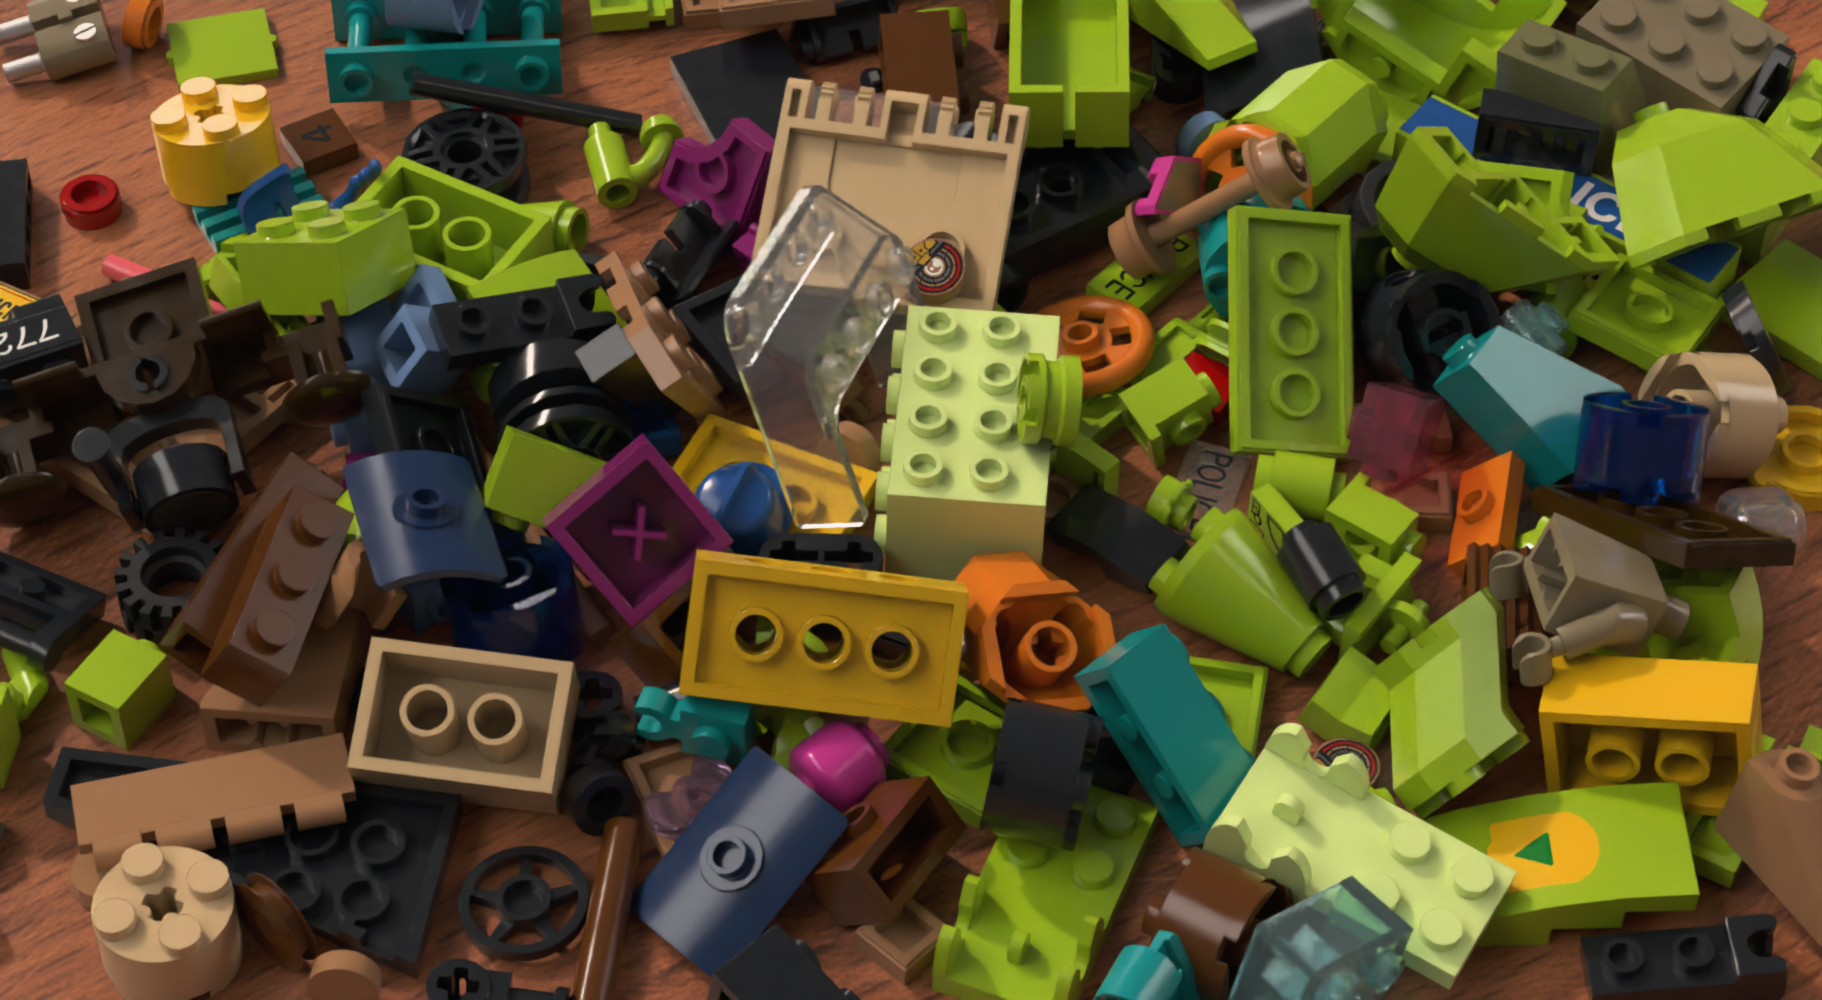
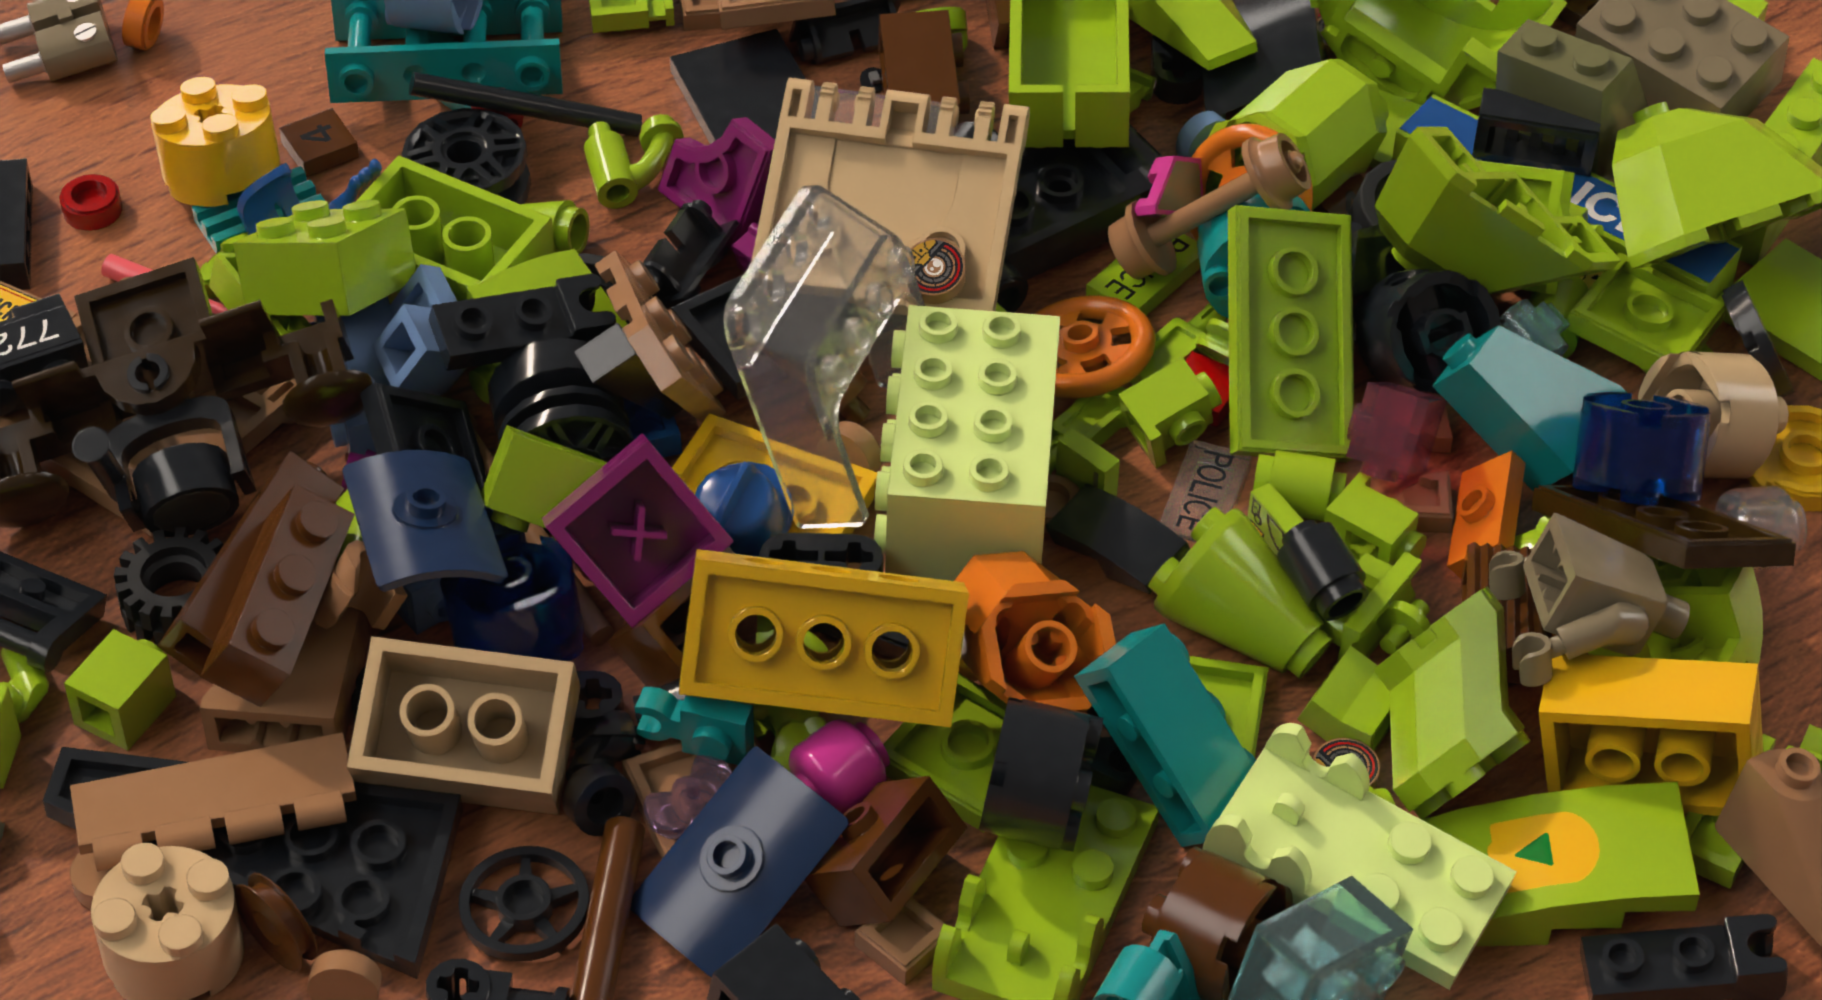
lime piece [166,8,279,94] -> none
lime wheel [1016,352,1083,447] -> none
lime plate [1144,475,1200,532] -> none
black tile [1735,43,1797,124] -> none

